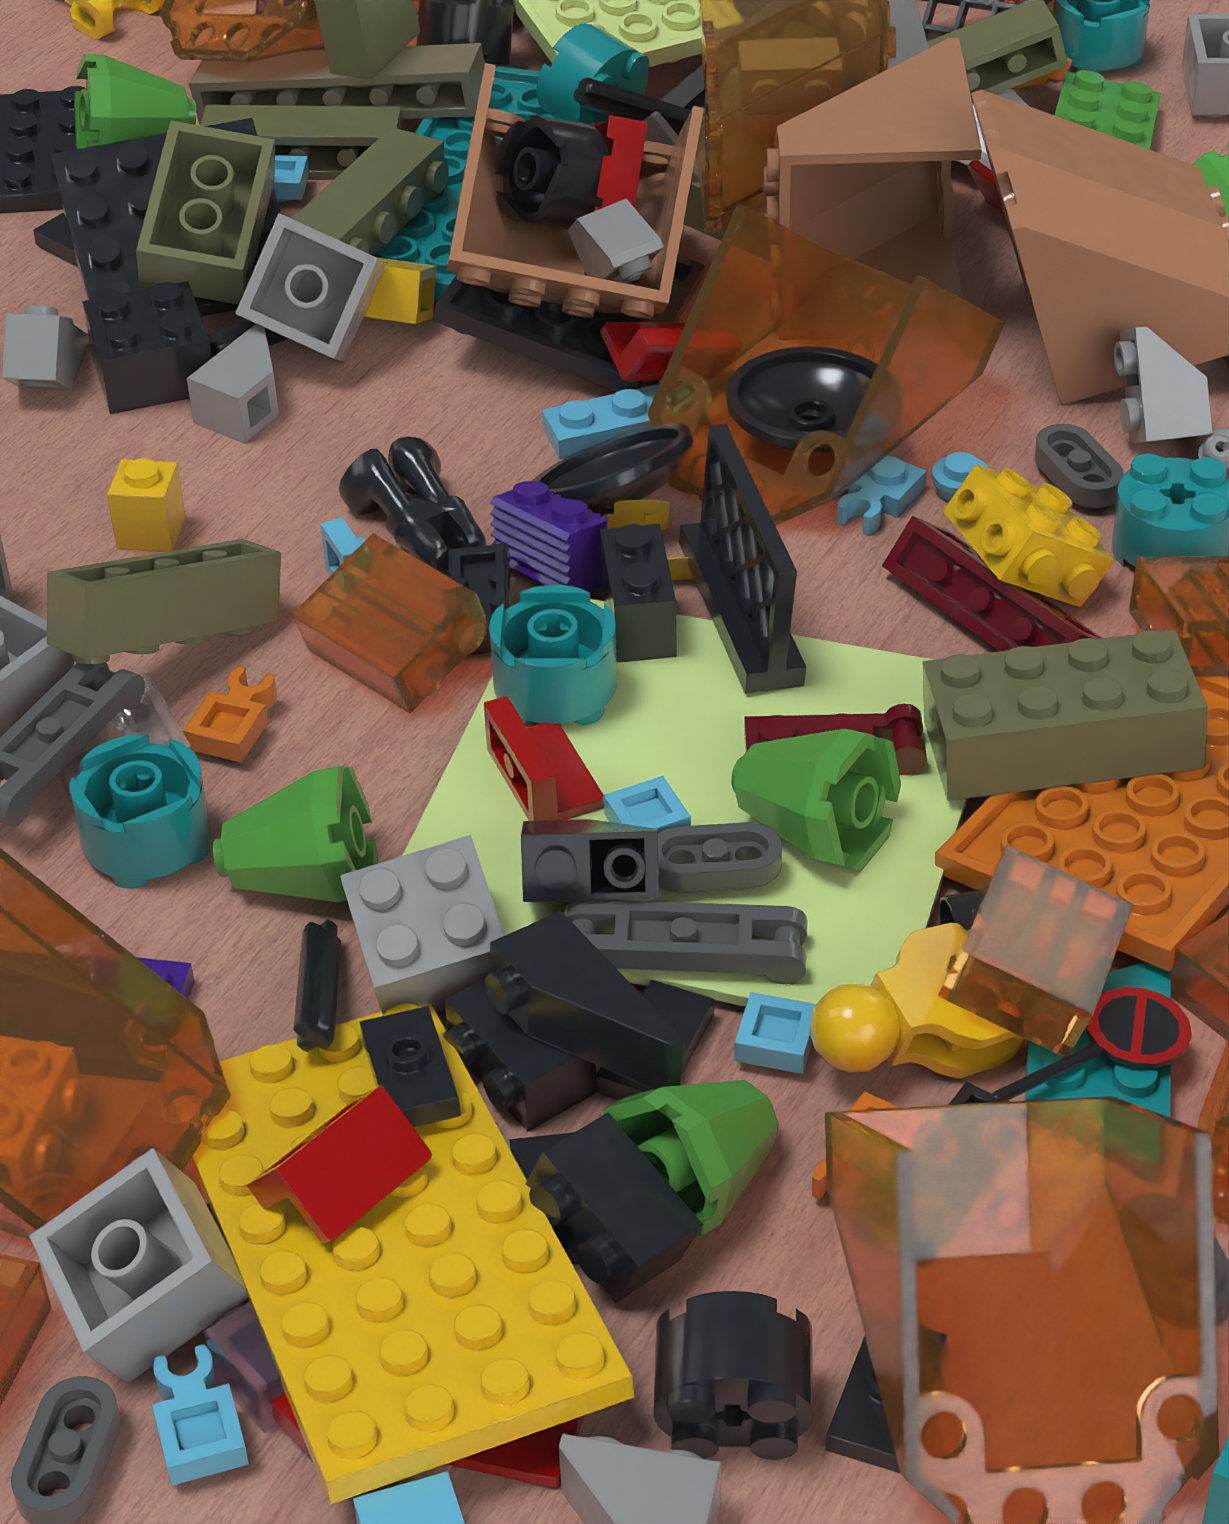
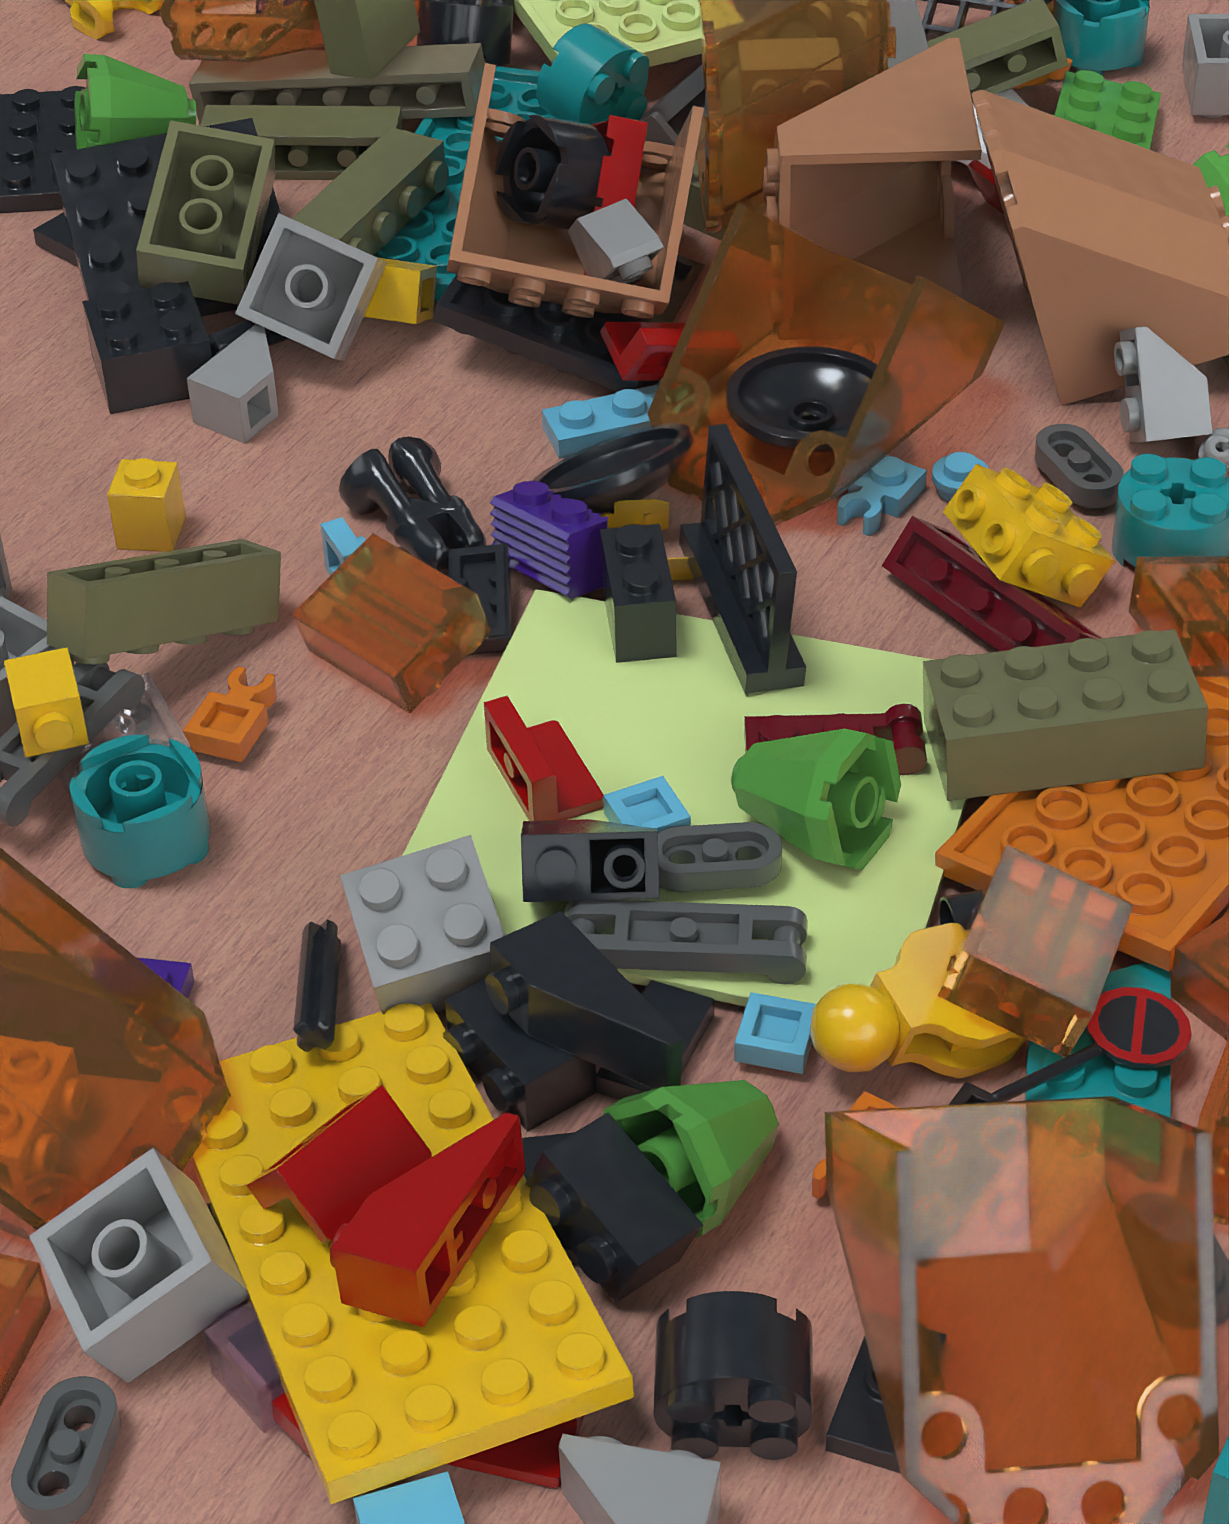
light grey slope [2,305,89,389] -> none
medium azure plate [152,1344,249,1486] -> none
bright green cone [213,766,378,902] -> none
medium azure plate [273,155,309,203] -> none
black plate [359,1006,461,1127] -> none
teal brick [489,585,617,725] -> none
black axle [574,78,738,148] -> none
none -> yellow brick [4,647,89,758]
none -> red slope [330,1113,526,1328]

